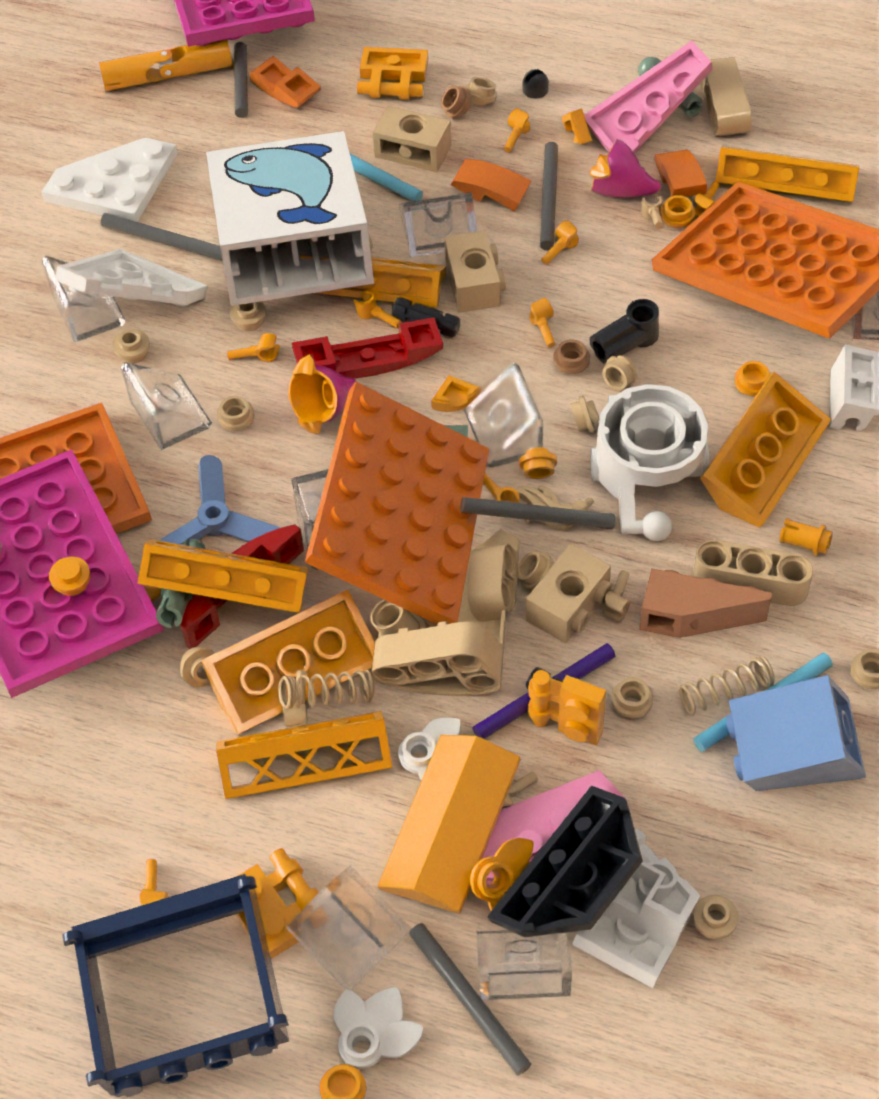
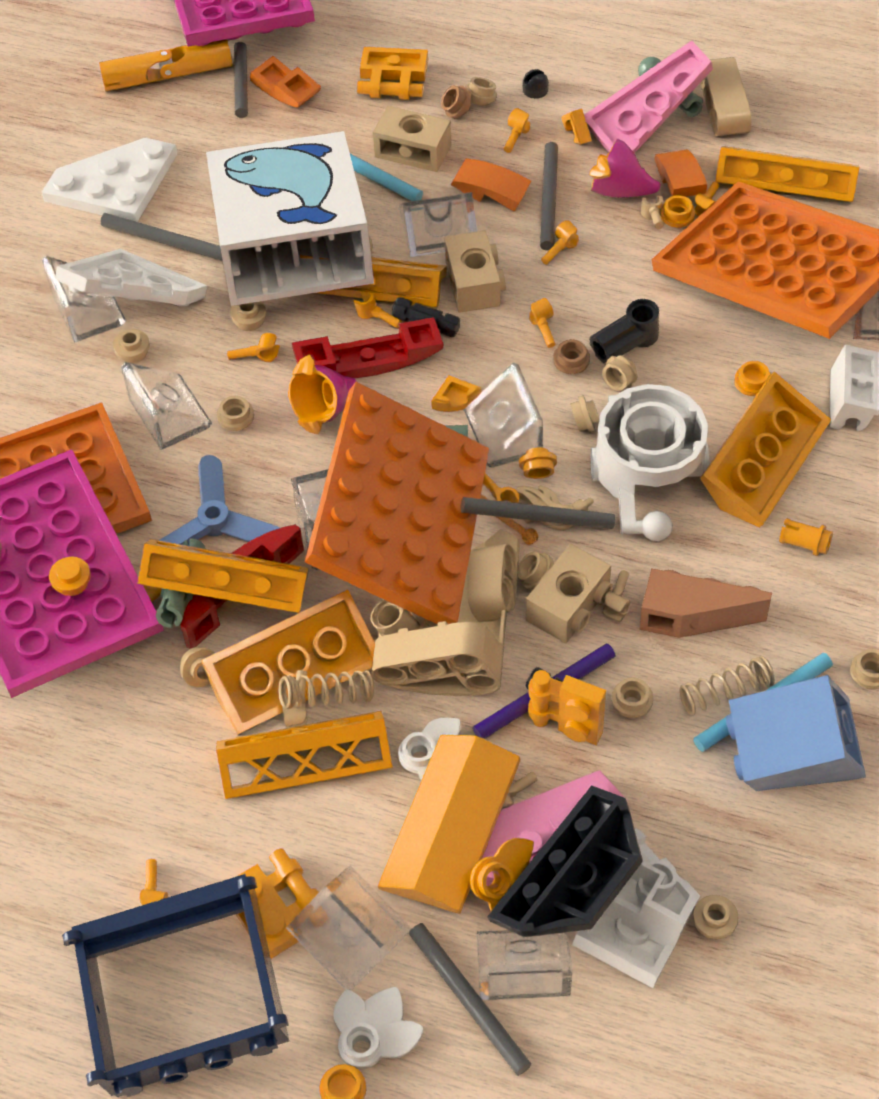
tan beam [693,540,813,606] -> none
none -> clear orange hinge [480,494,539,545]

